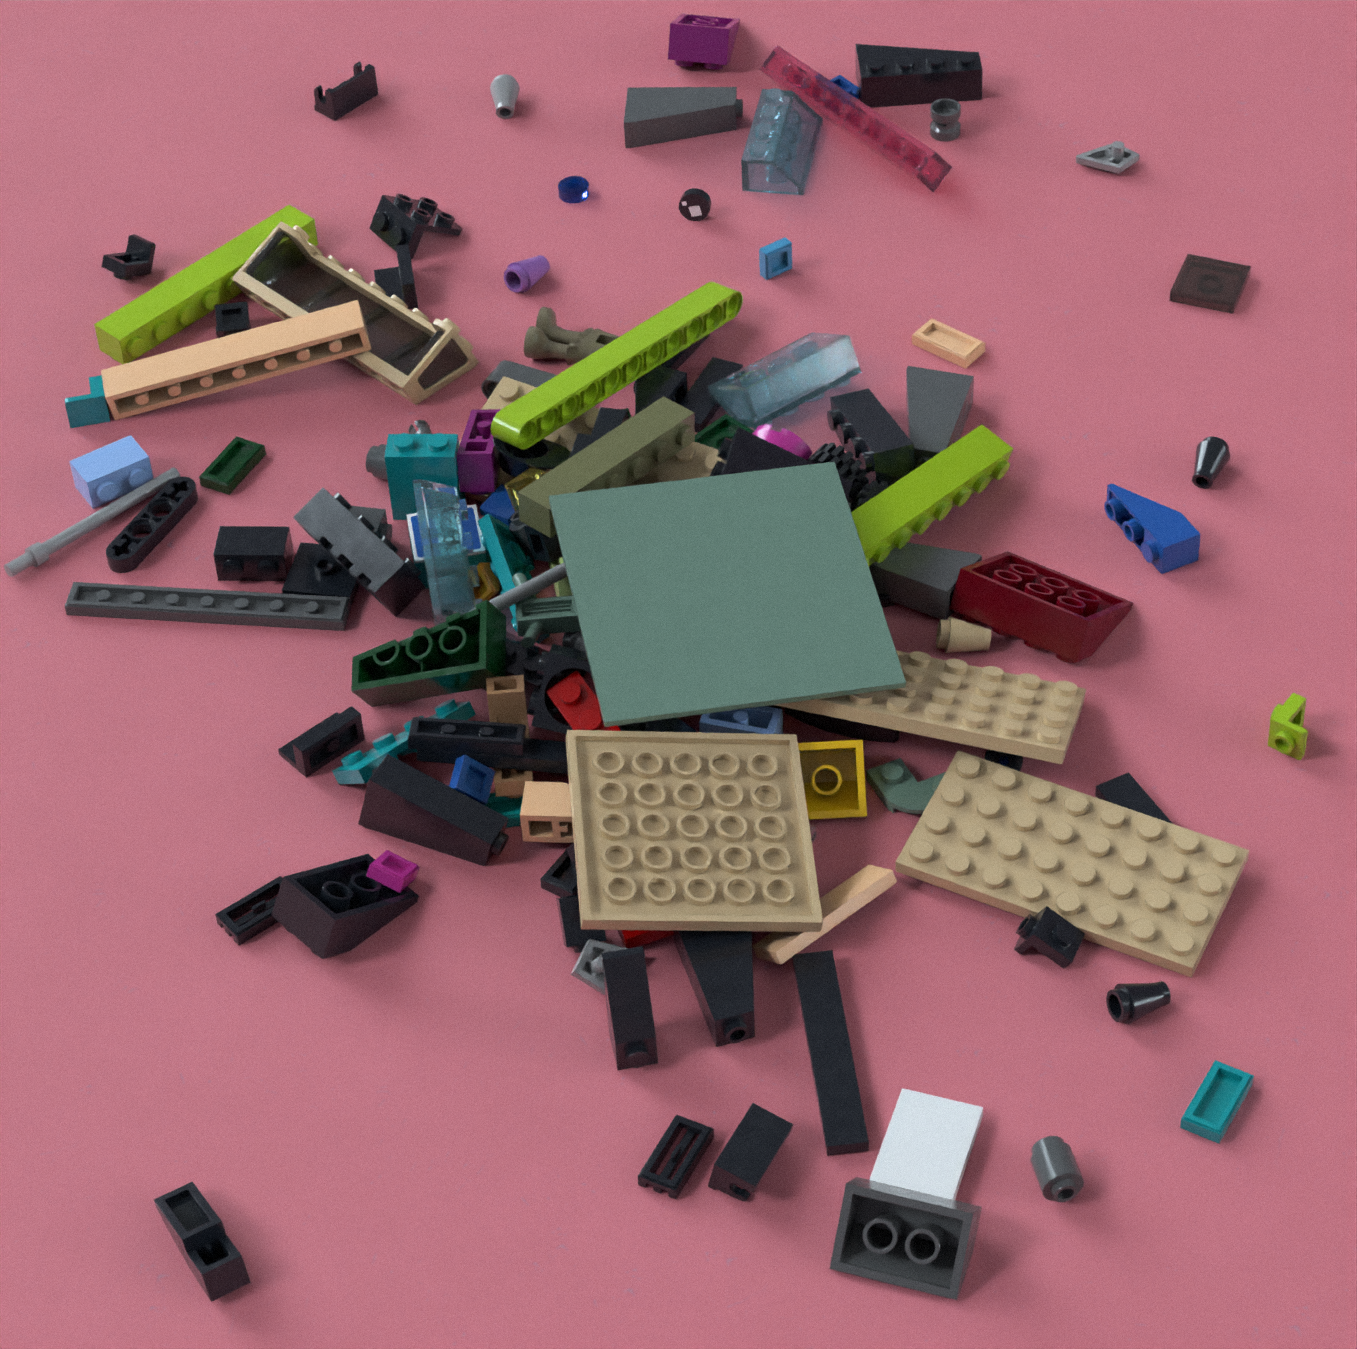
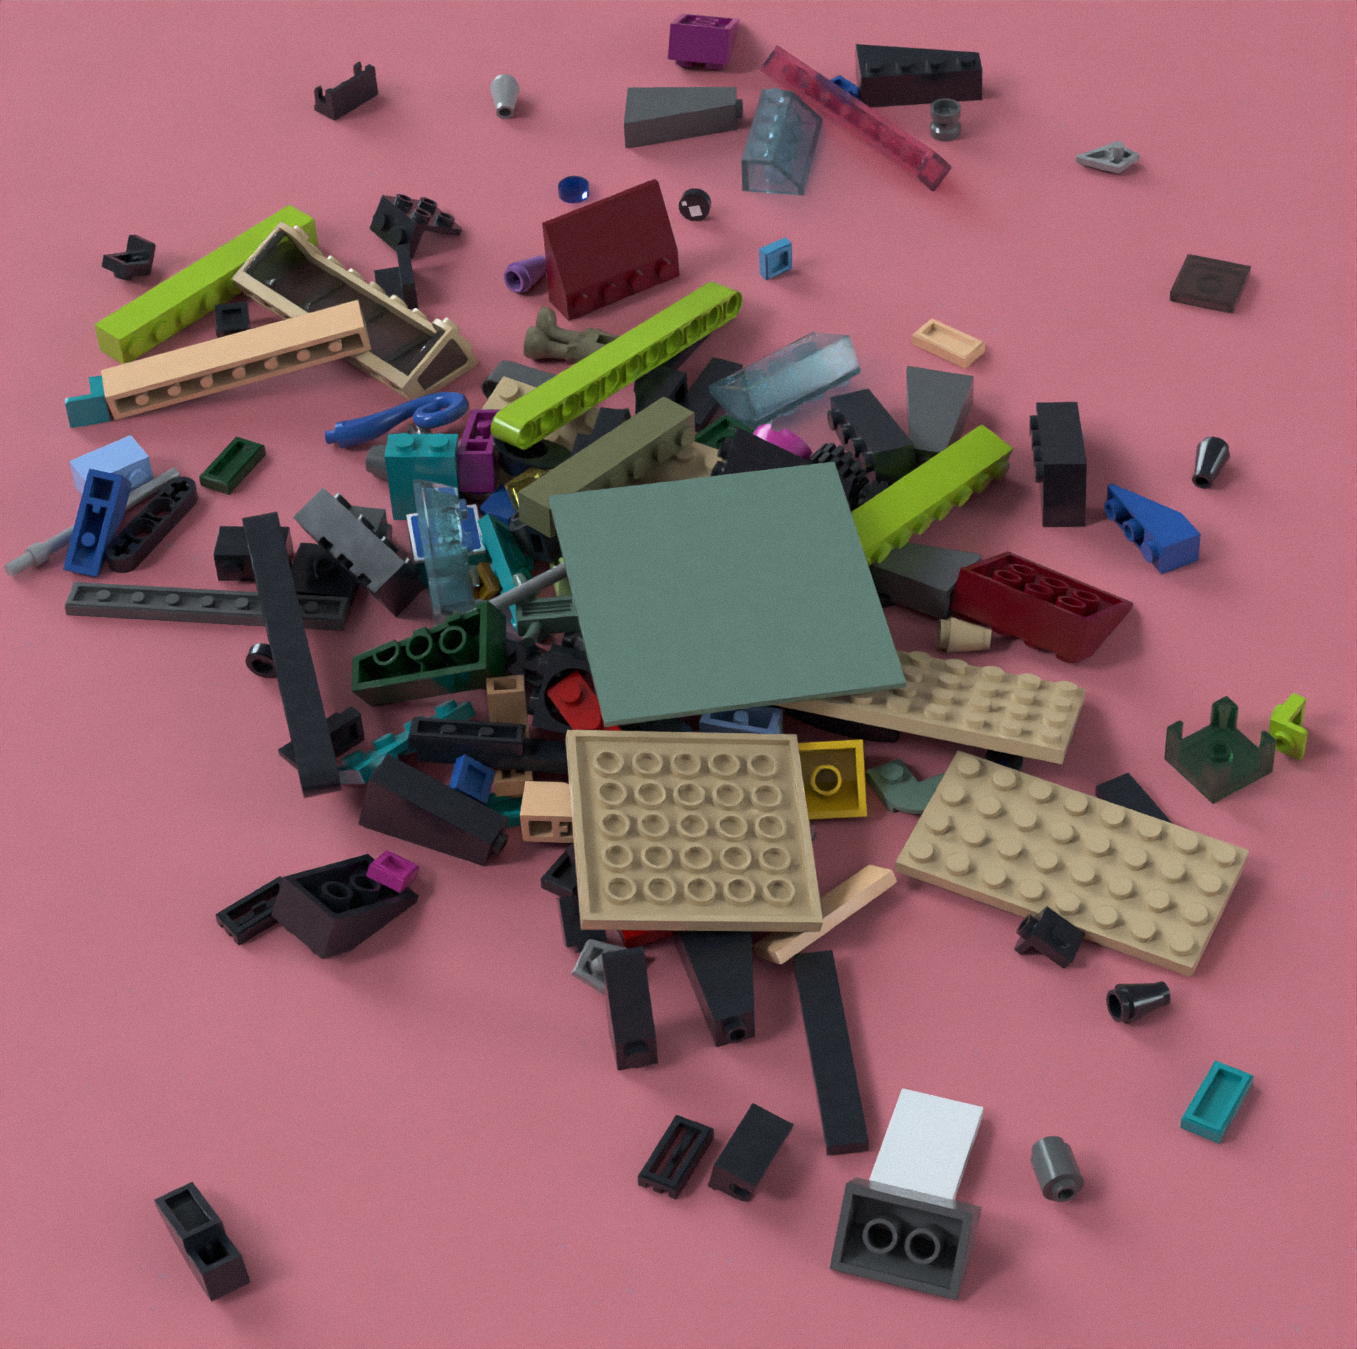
none -> blue slope [63,468,132,578]
none -> black beam [242,511,342,798]
none -> black tile [245,643,276,678]
none -> blue plant [325,392,469,448]
none -> dark red slope [542,179,679,321]
none -> black wedge [1029,402,1087,527]
none -> clear green panel [1164,696,1276,804]

